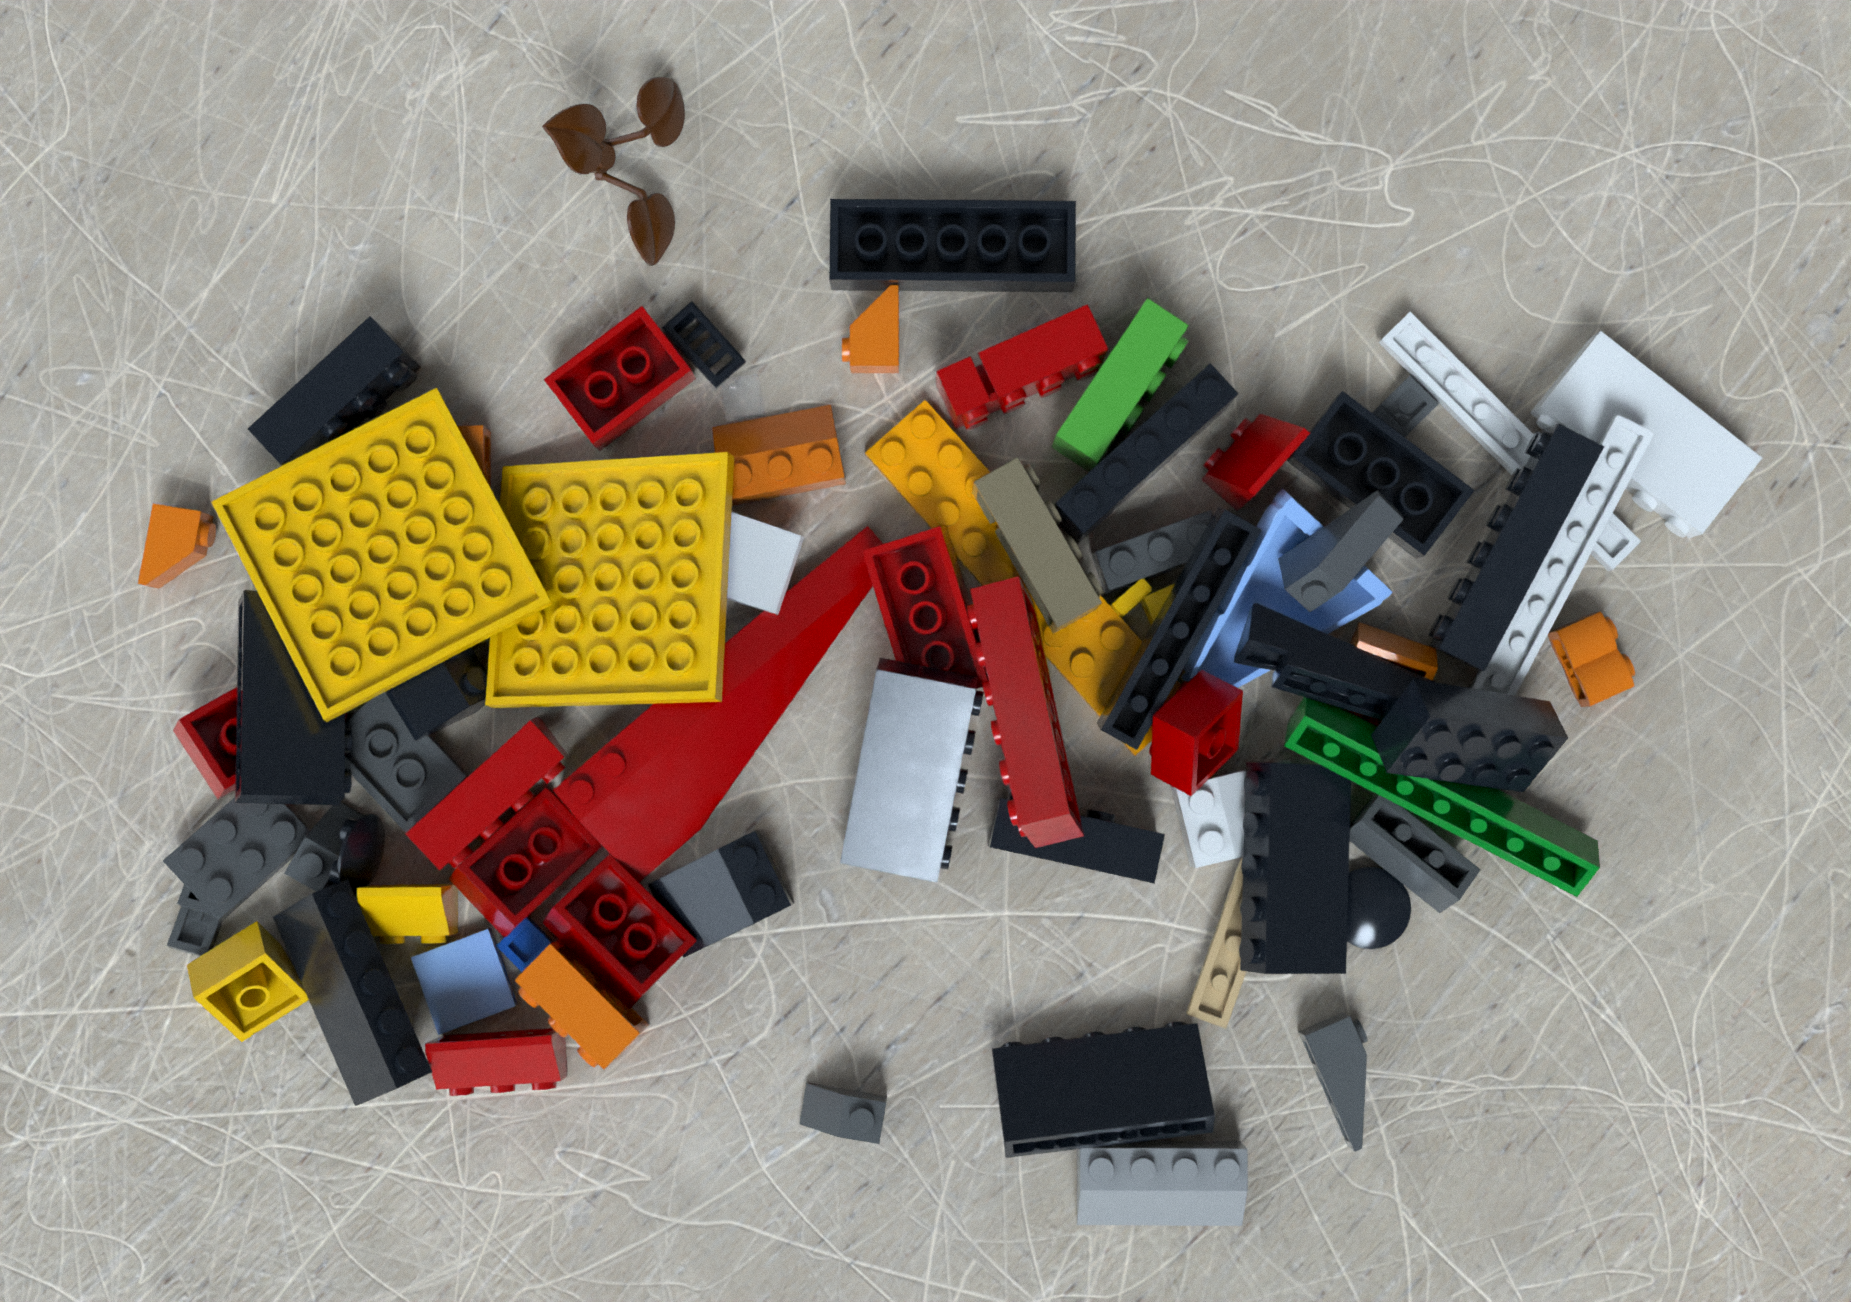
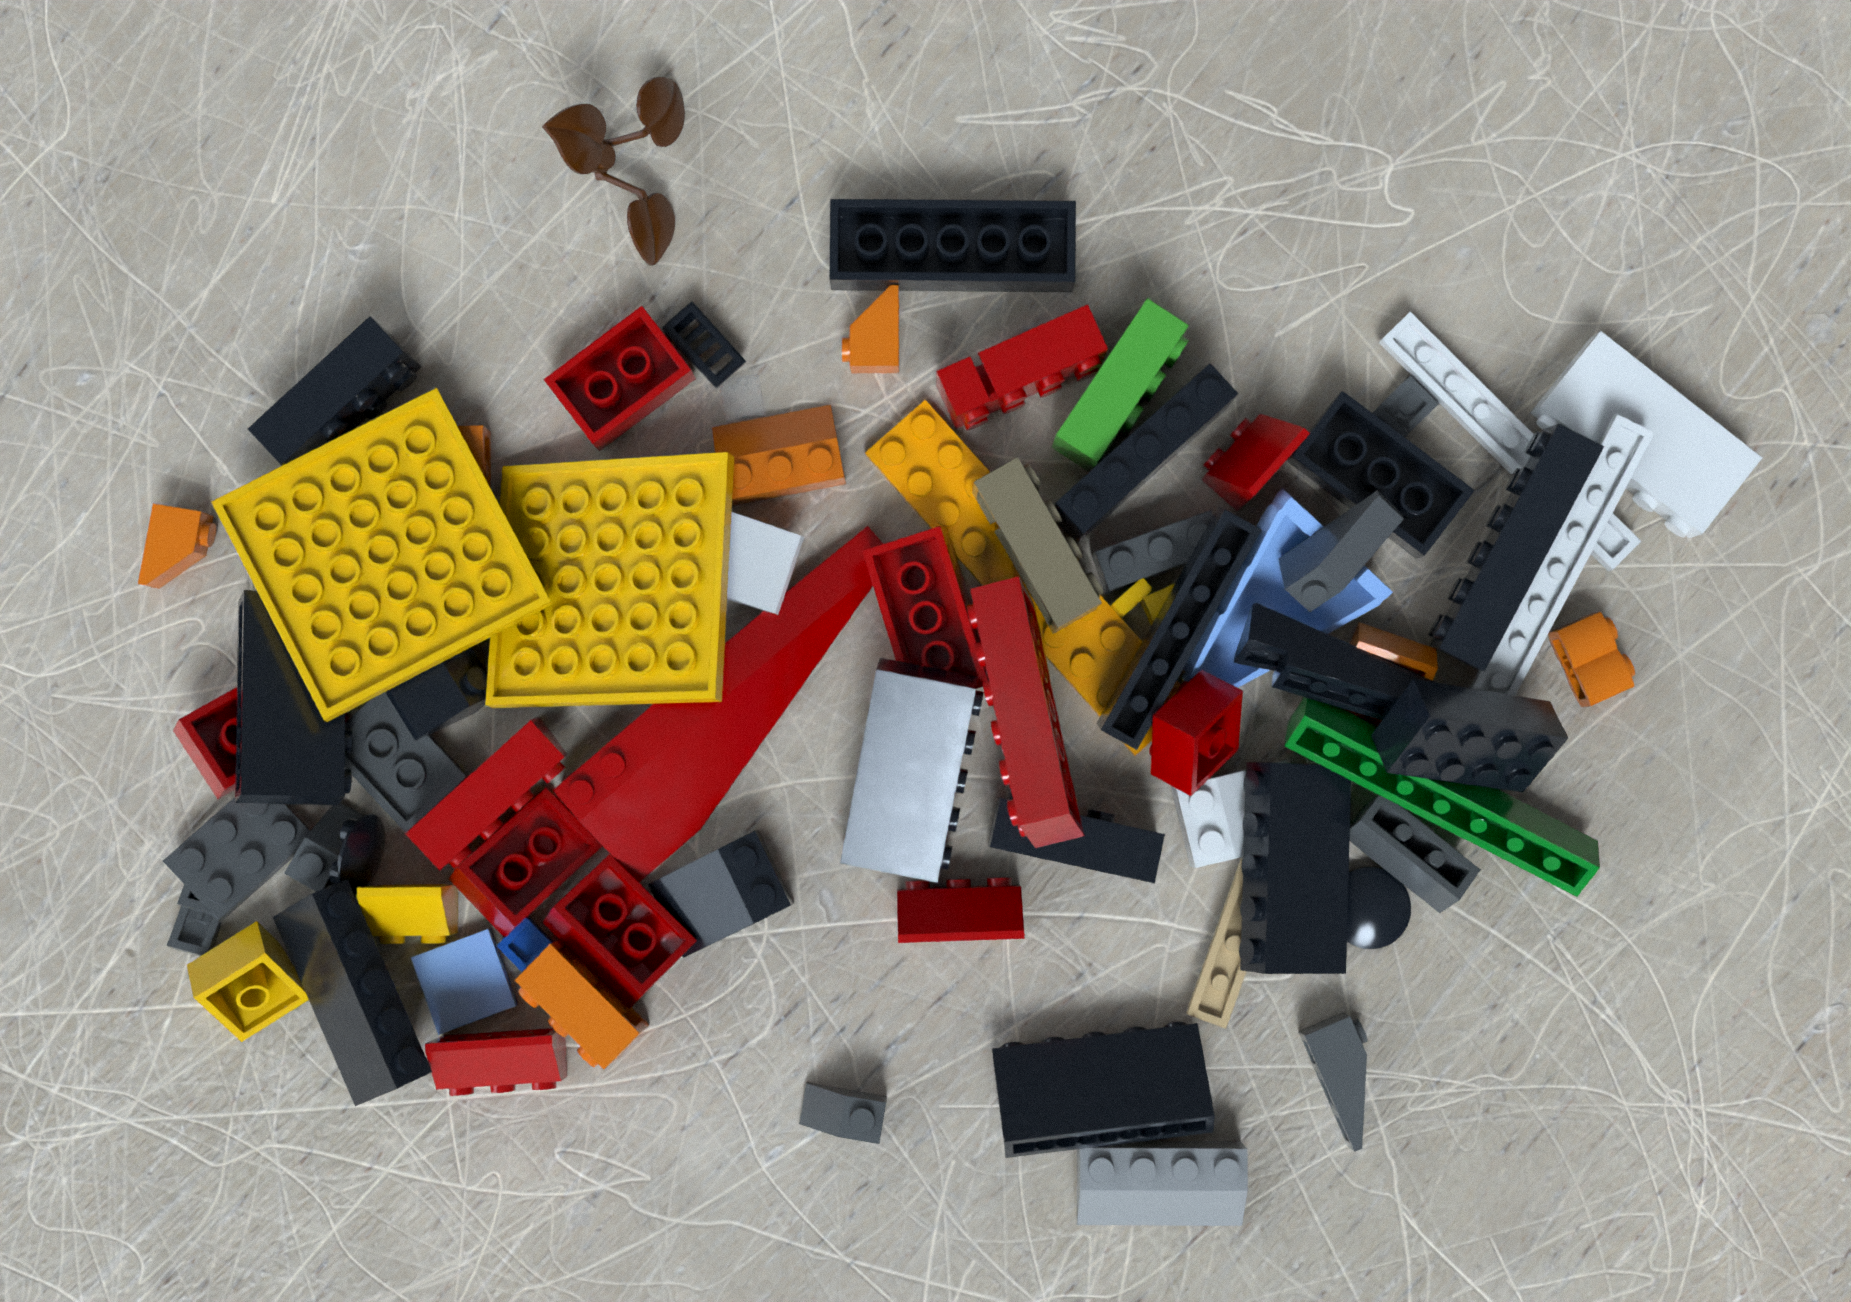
none -> red slope [897,877,1025,943]

